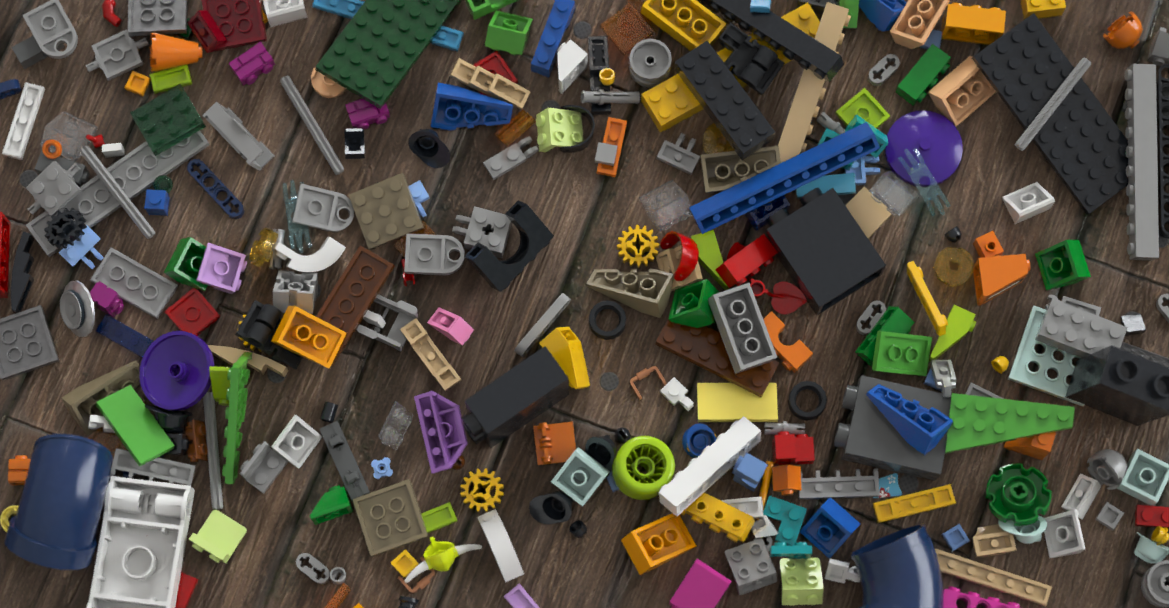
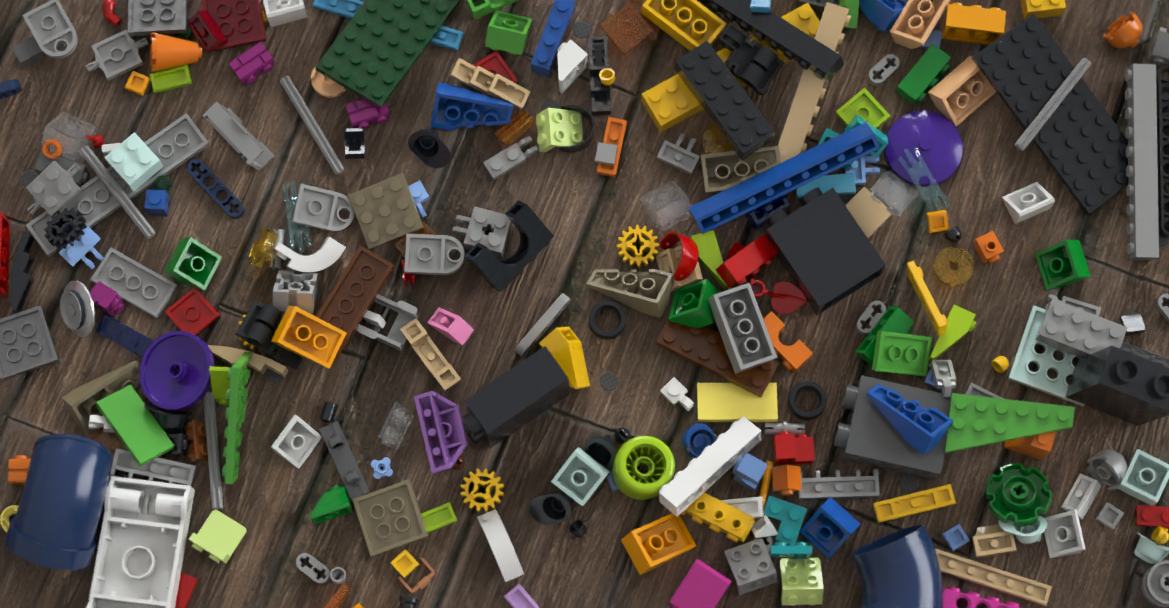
white tile [2,82,45,160] -> none
clear green plate [130,84,206,156] -> none
lavender plate [196,243,247,294] -> none
light grey bracket [240,441,288,494] -> none
neon yellow helmet [405,537,482,583] -> none
orange hinge [533,422,576,465] -> none
light grey pin [581,89,640,105] -> none
light grey wheel [629,39,672,88] -> none
nougat piece [630,366,667,400] -> none
light grey pin [816,112,845,134] -> none
white plate [825,559,860,584] -> none
medium azure sticker [873,473,902,498] -> none
orange slope [972,254,1031,306] -> none
none -> light aqua brick [104,132,163,192]
none -> light orange tile [926,210,949,233]

